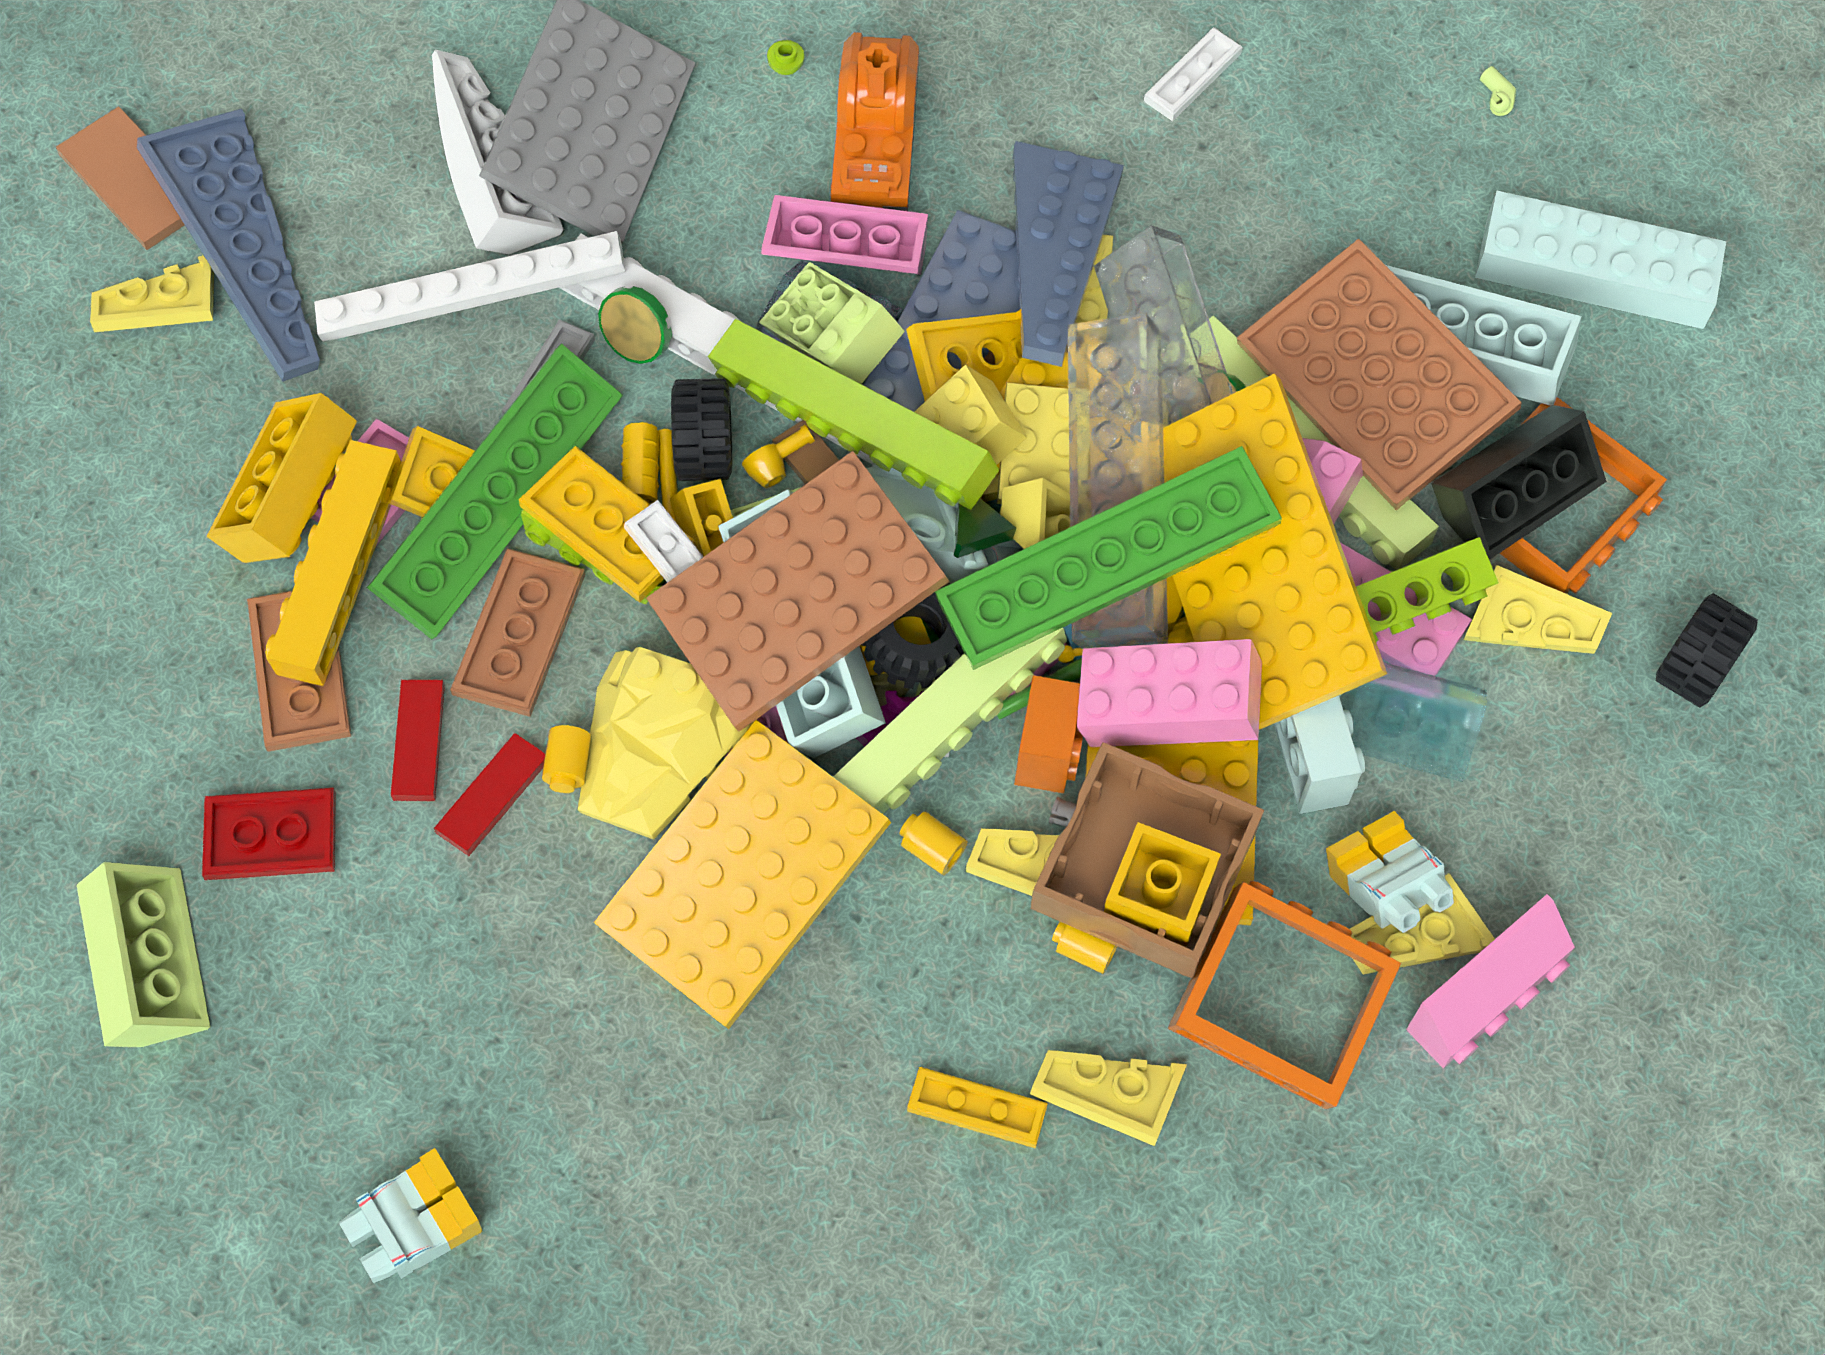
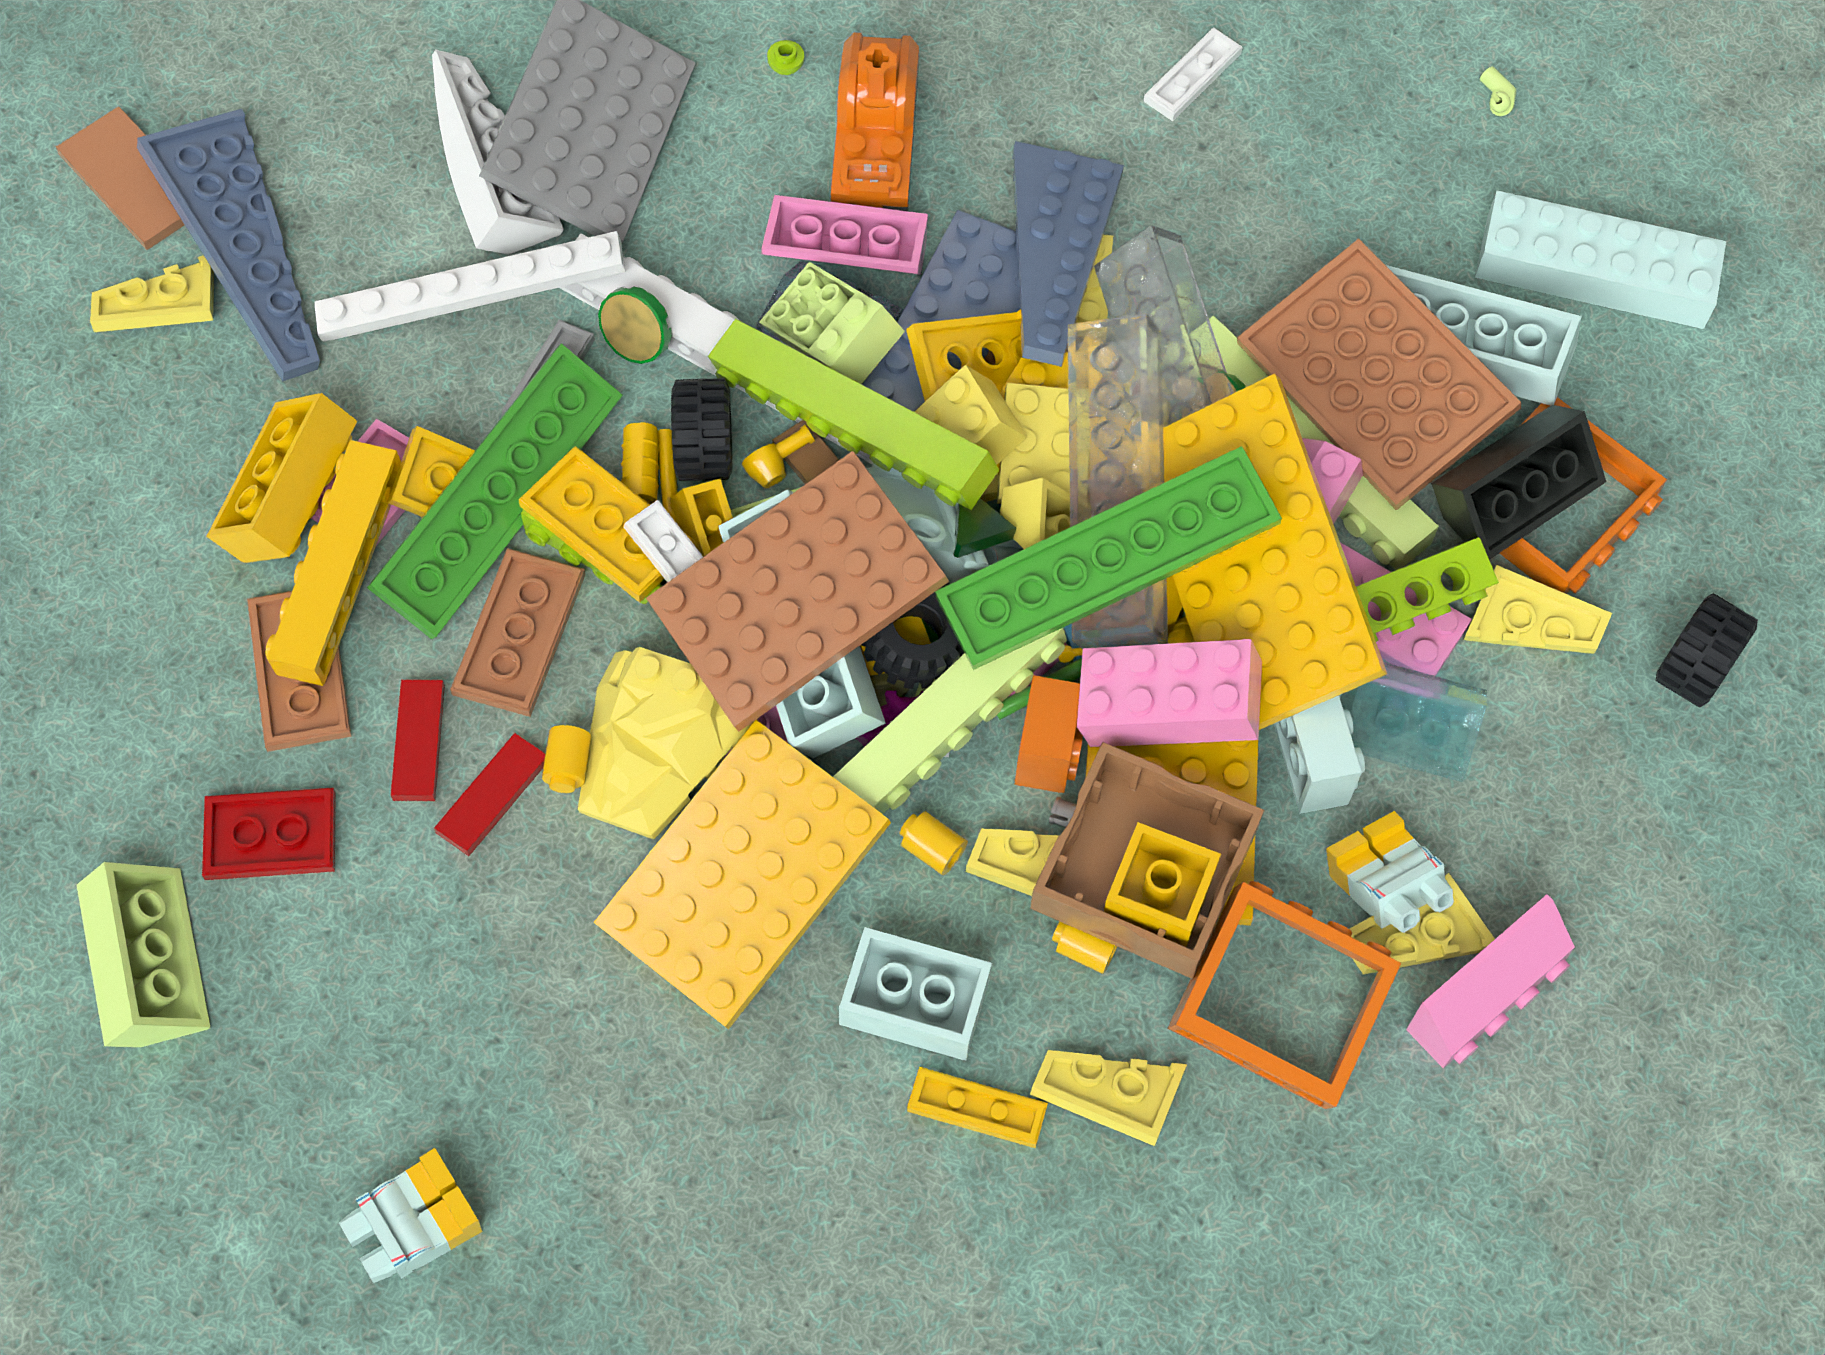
none -> light aqua brick [839,927,992,1061]

